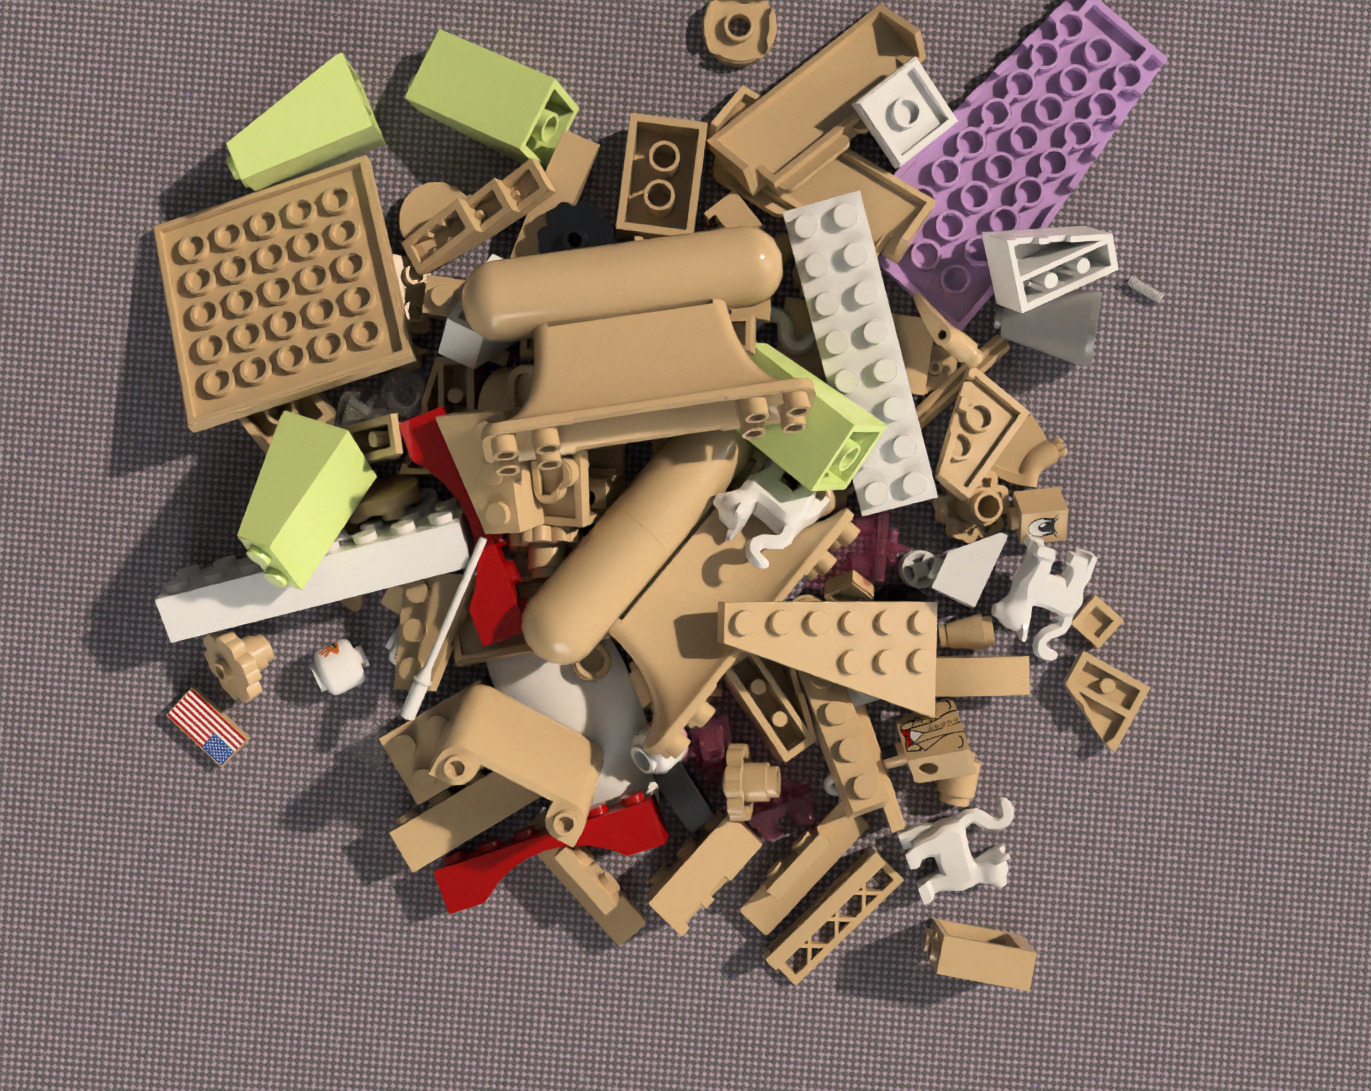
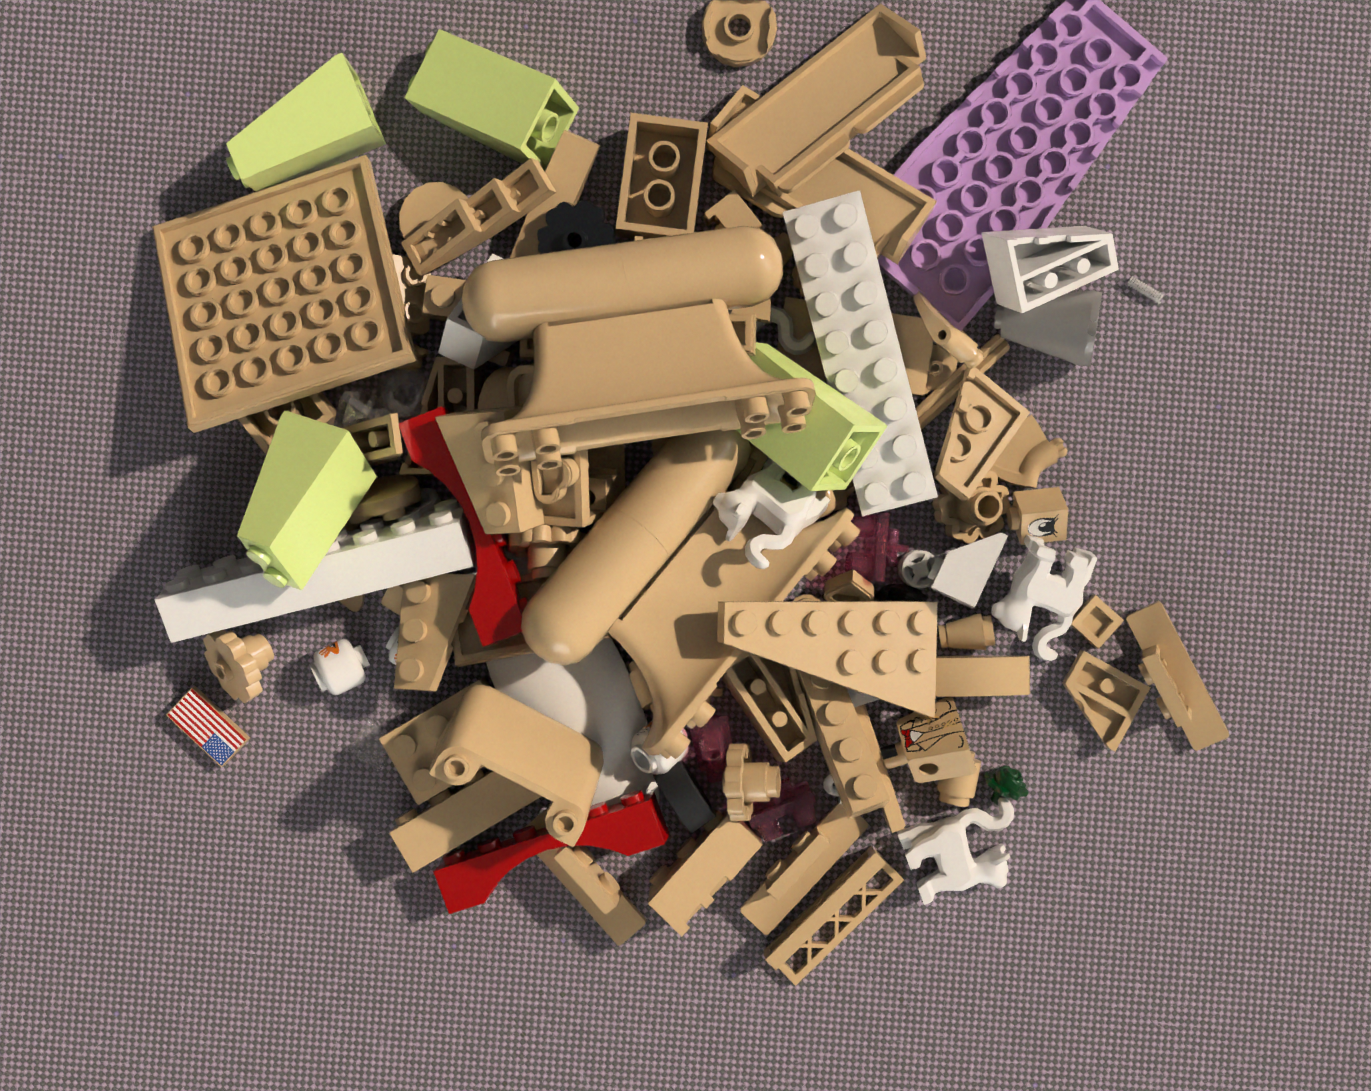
white piece [399,536,487,721] -> none
tan tile [572,643,612,682] -> none
white tile [852,56,958,168] -> none
tan window [921,918,1037,991] -> none
none -> dark green plant [984,765,1029,805]
none -> tan bracket [1126,601,1229,751]

